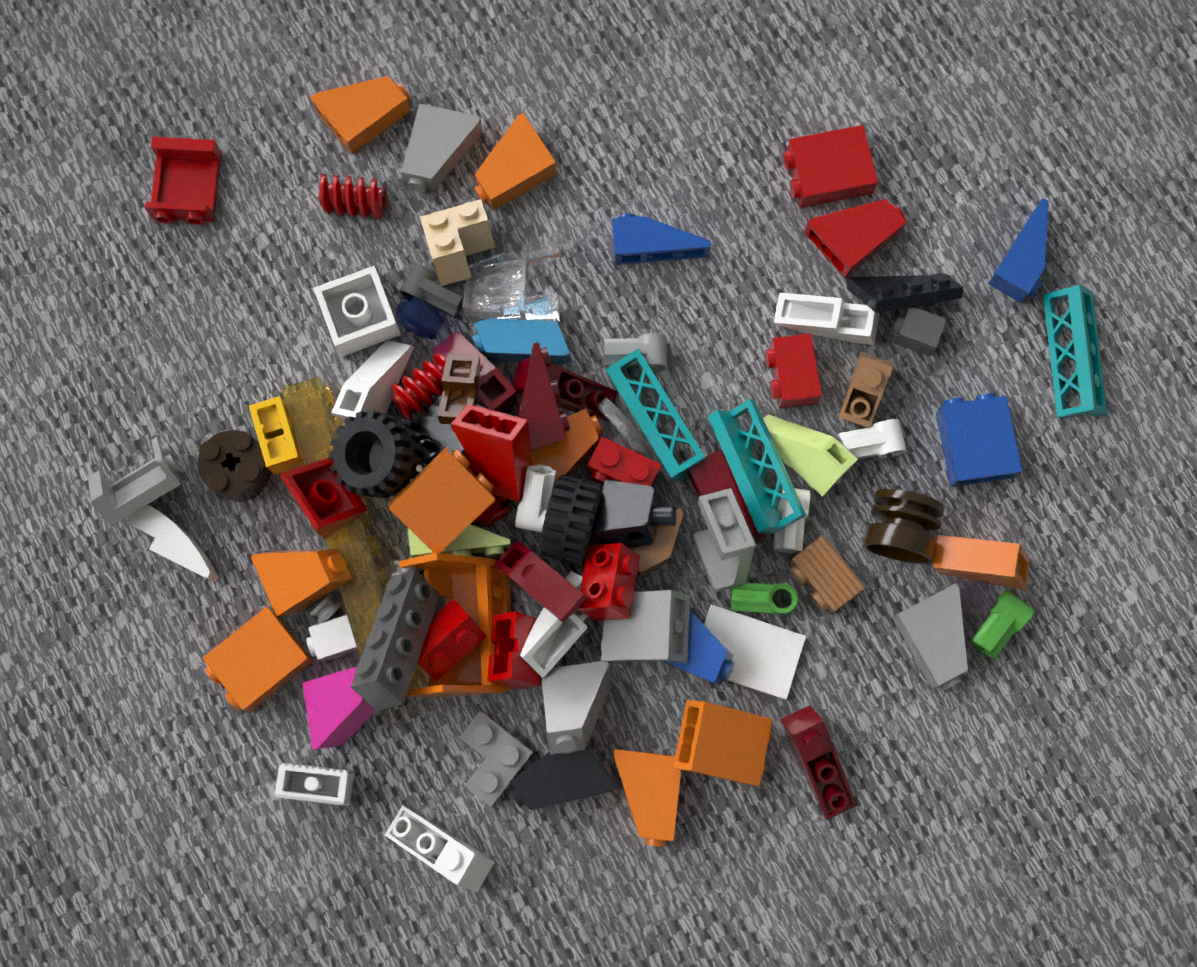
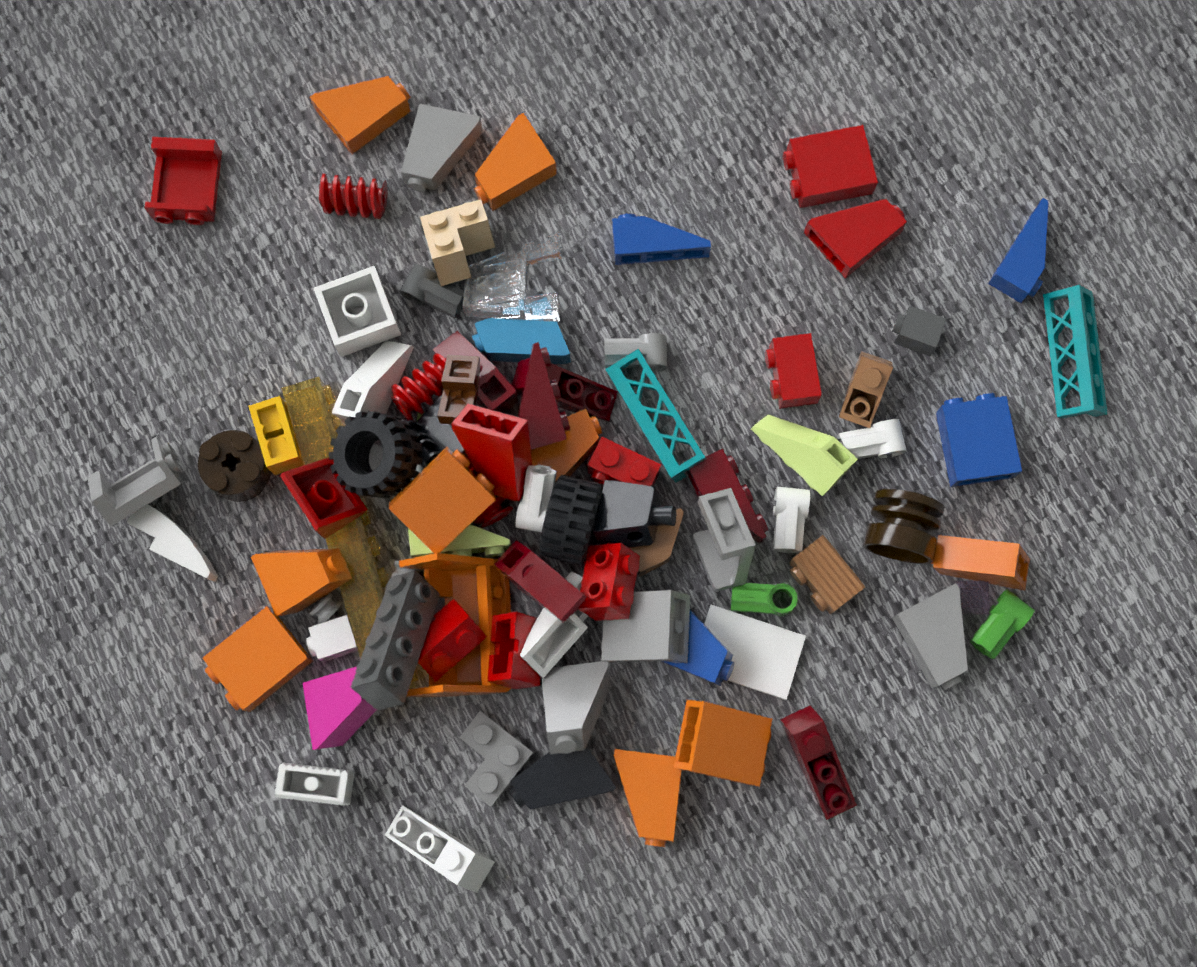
clear blue brick [394,295,444,340] -> none
clear tile [597,398,650,453] -> none
teal fence [708,399,807,534] -> none
white slope [774,293,880,345] -> none
black wing [846,273,963,313] -> none

